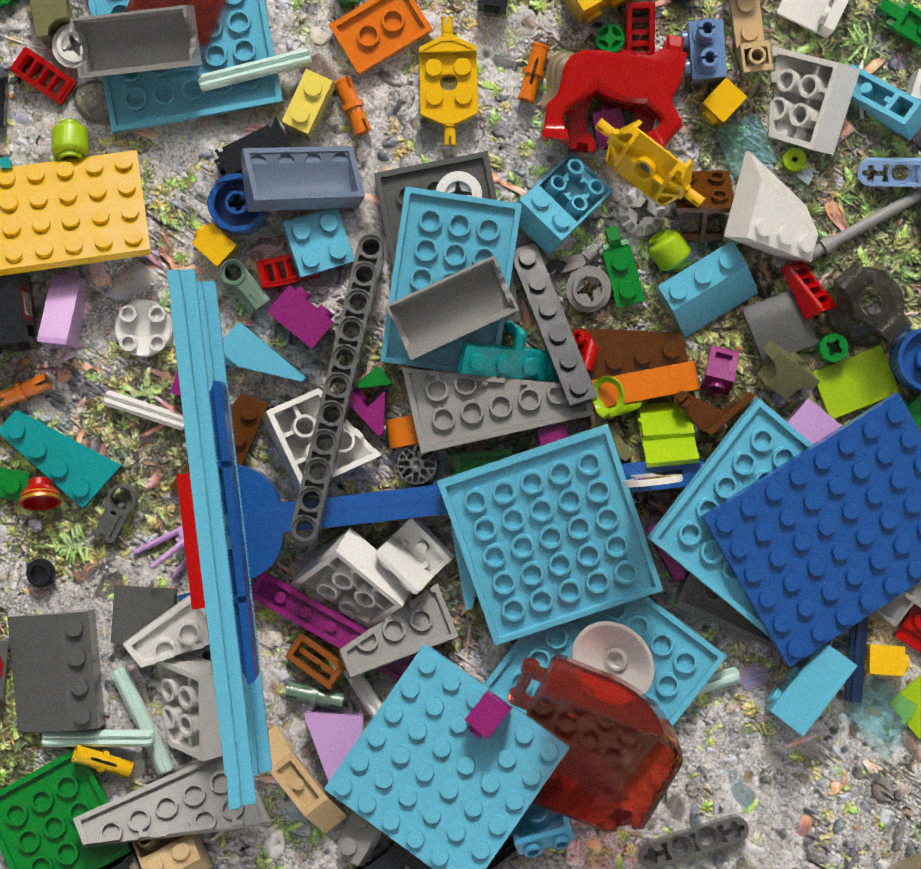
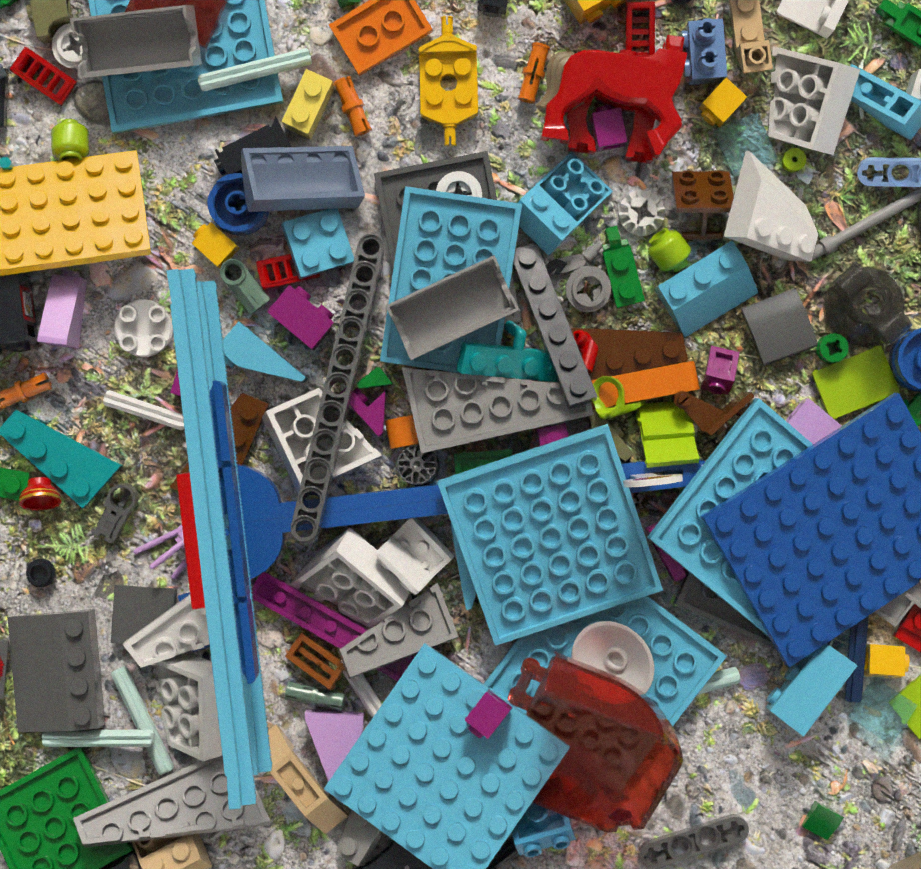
yellow pin [71,744,134,779] -> none
green wheel [594,24,625,53] -> none
yellow plate [595,118,705,208] -> none
olive brick [758,340,820,400] -> none
red slope [781,261,837,320] -> none
none -> green slope [801,801,844,840]

